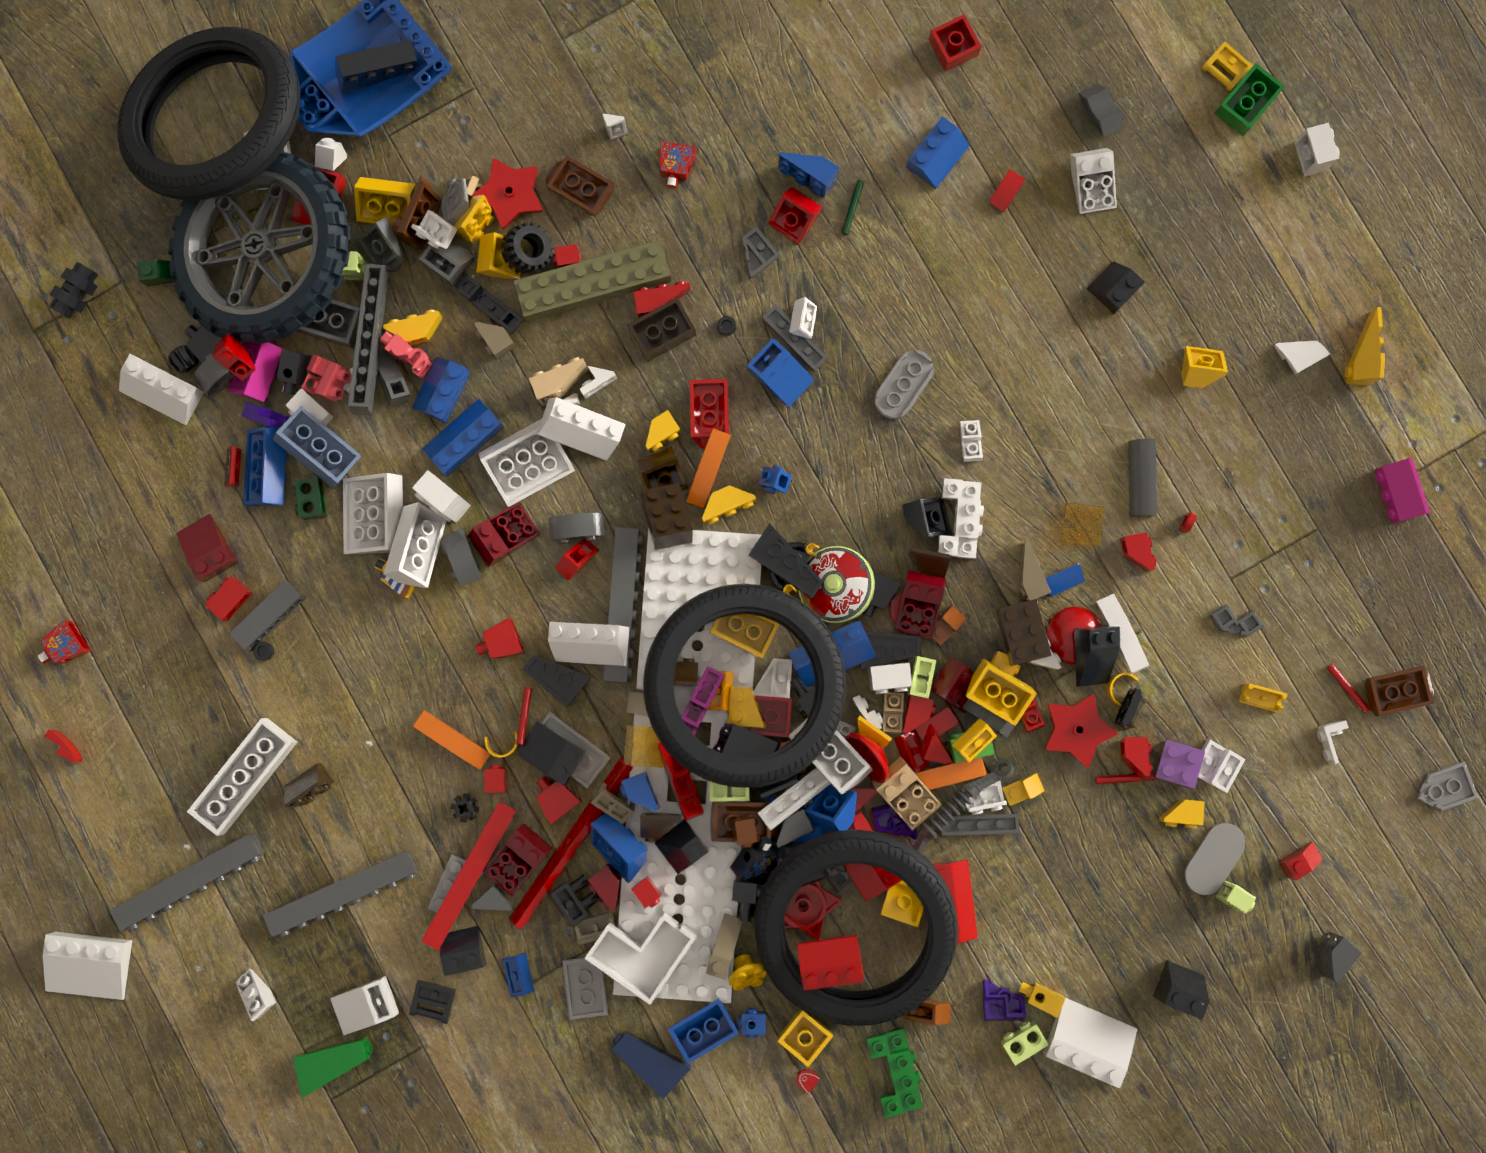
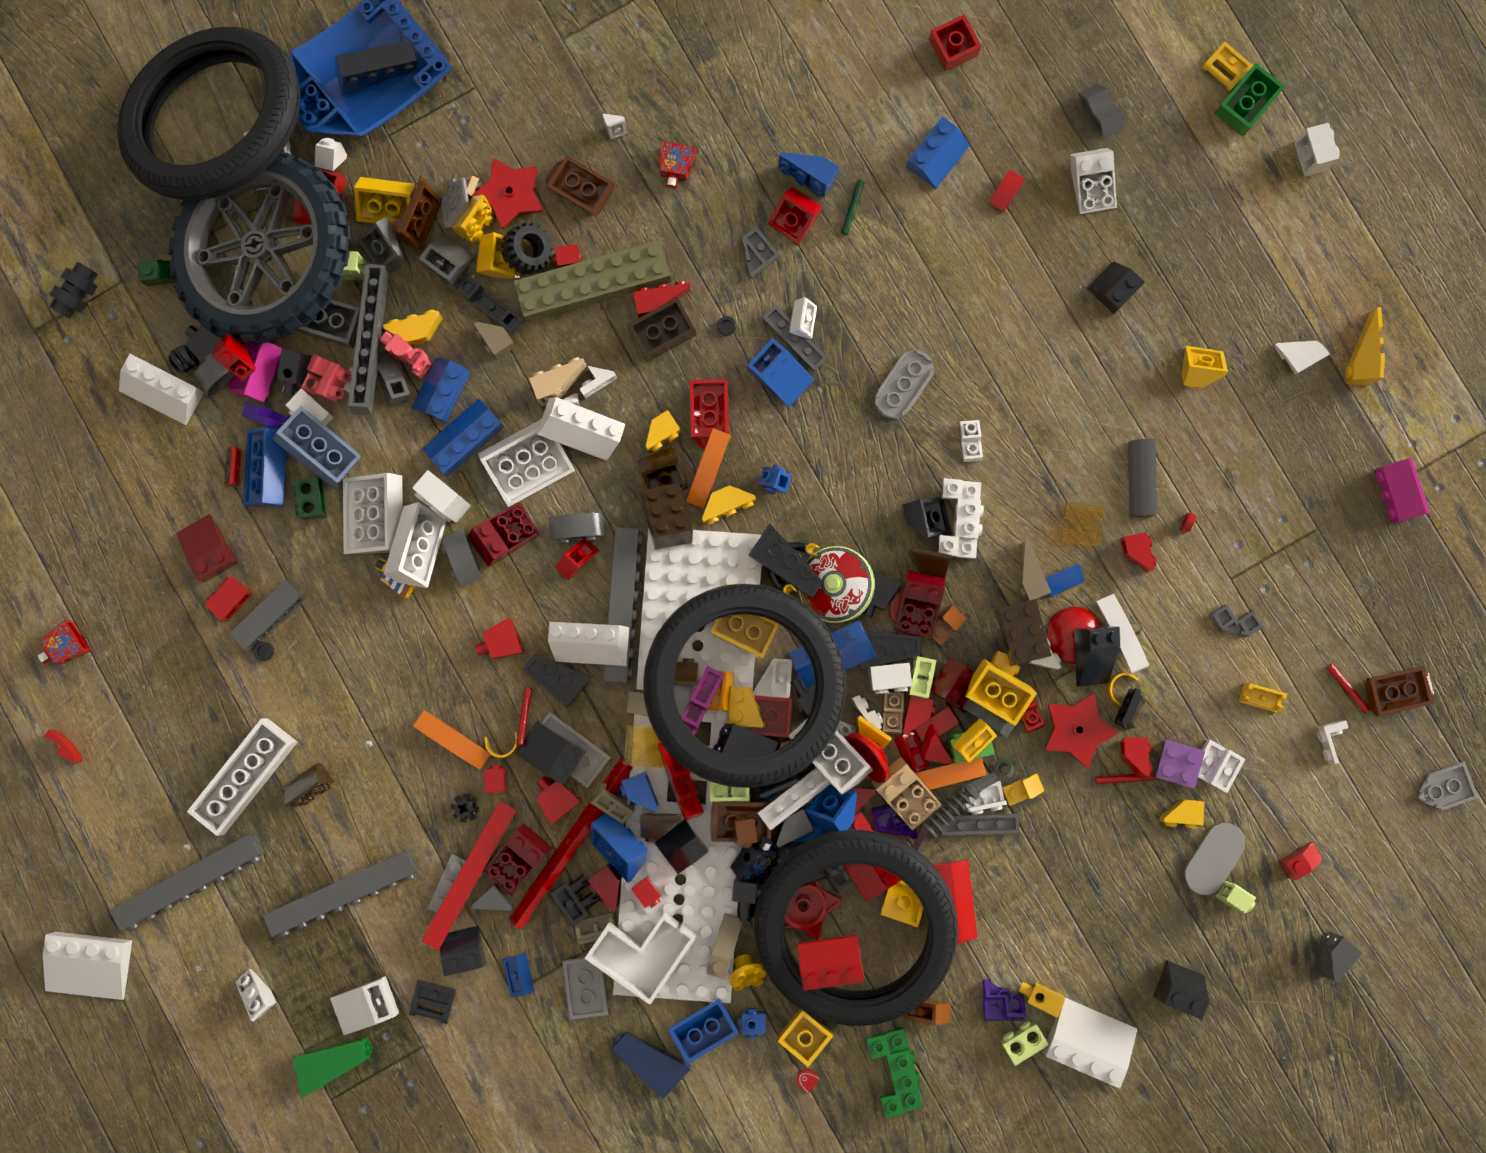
white bracket [411,210,458,249] -> none

